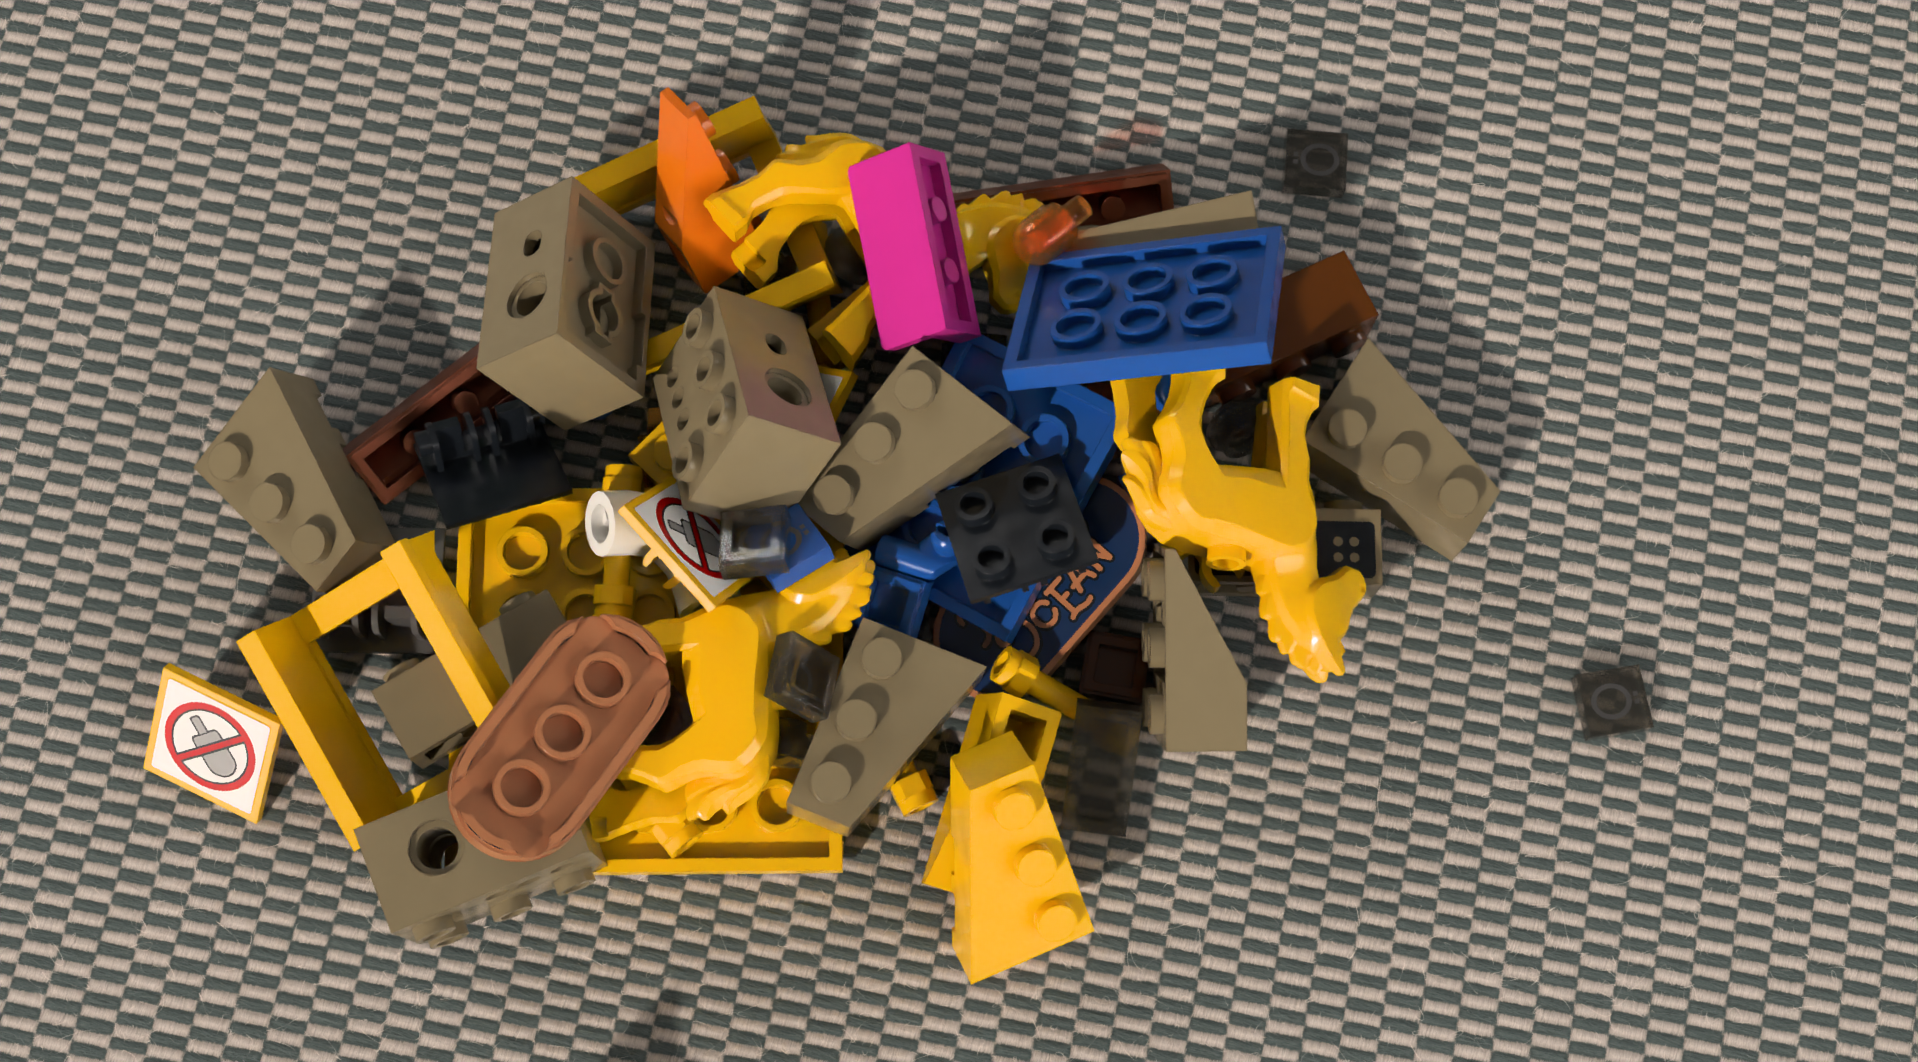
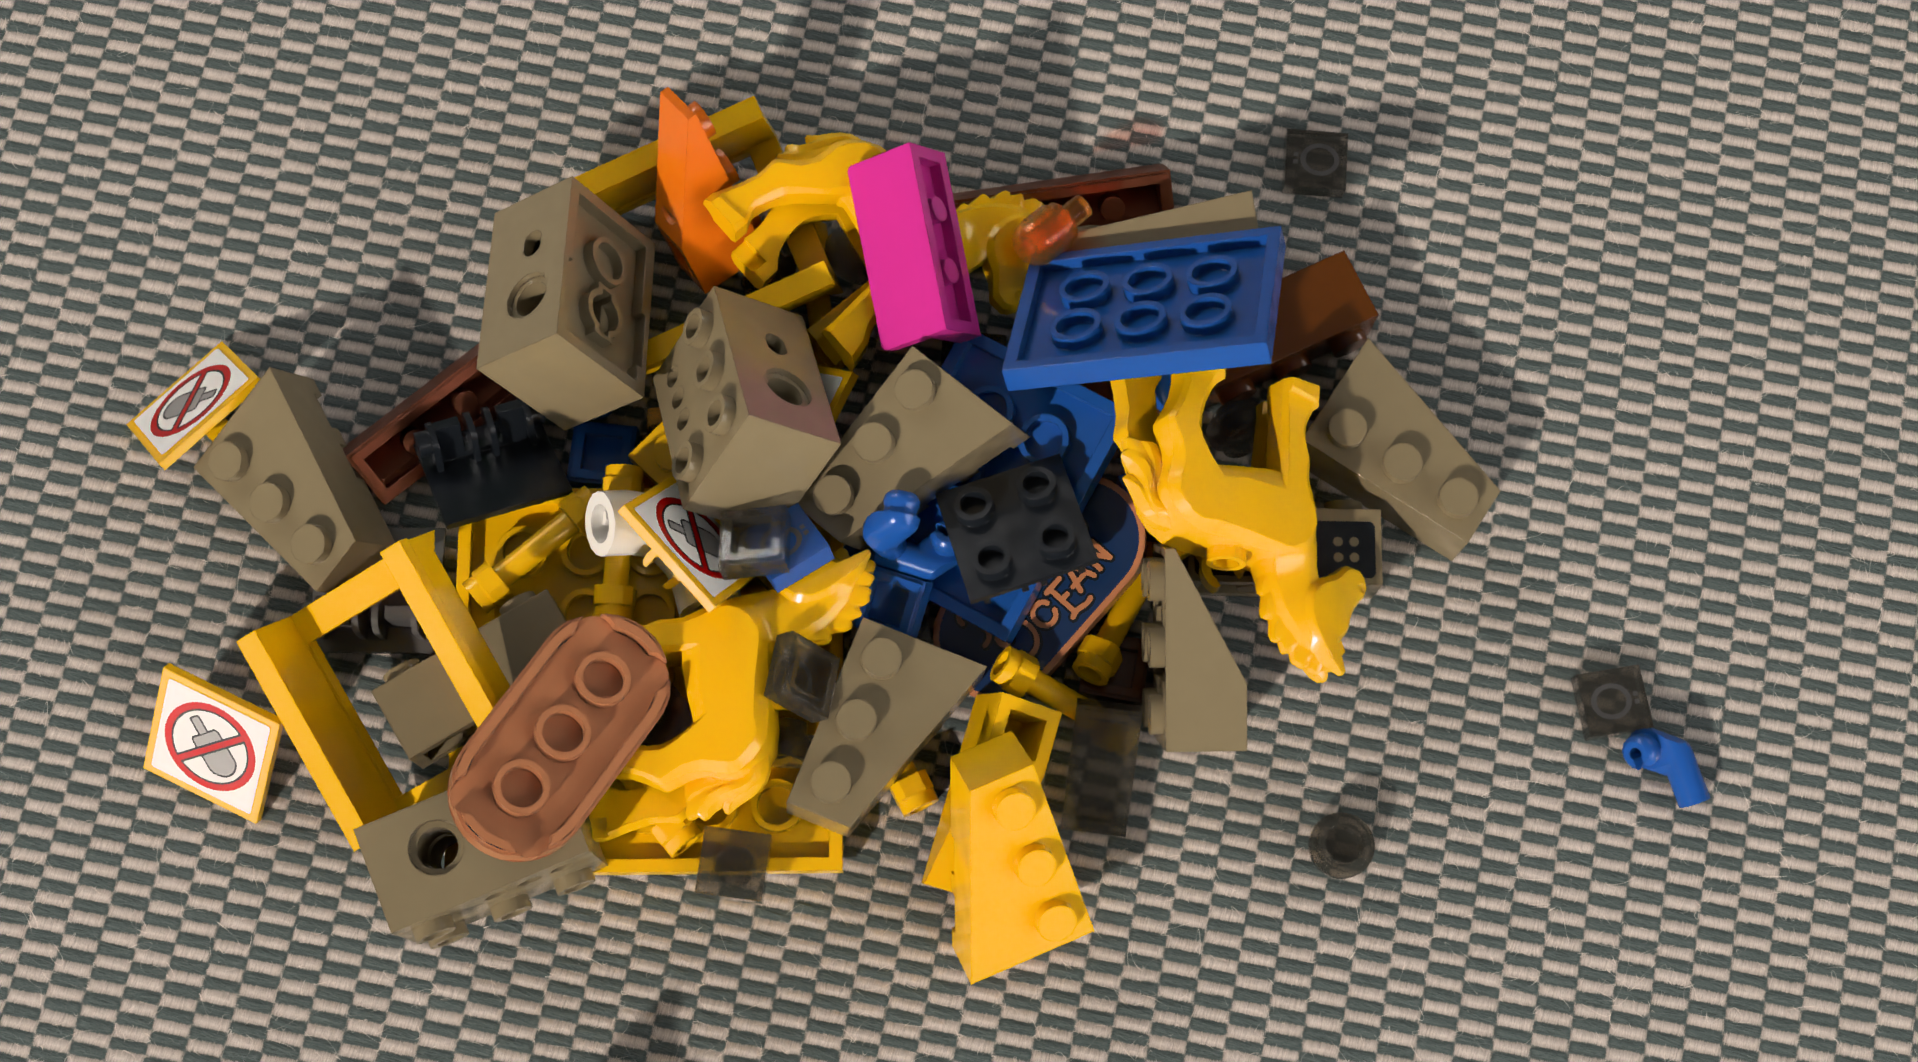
none -> piece [126,341,260,470]
none -> yellow bar [462,486,592,613]
none -> blue tile [567,421,640,488]
none -> clear smoke plate [695,826,773,904]
none -> blue arm [863,490,921,560]
none -> yellow bar [1072,541,1156,686]
none -> clear smoke plate [1308,812,1375,879]
none -> blue arm [1622,728,1711,808]

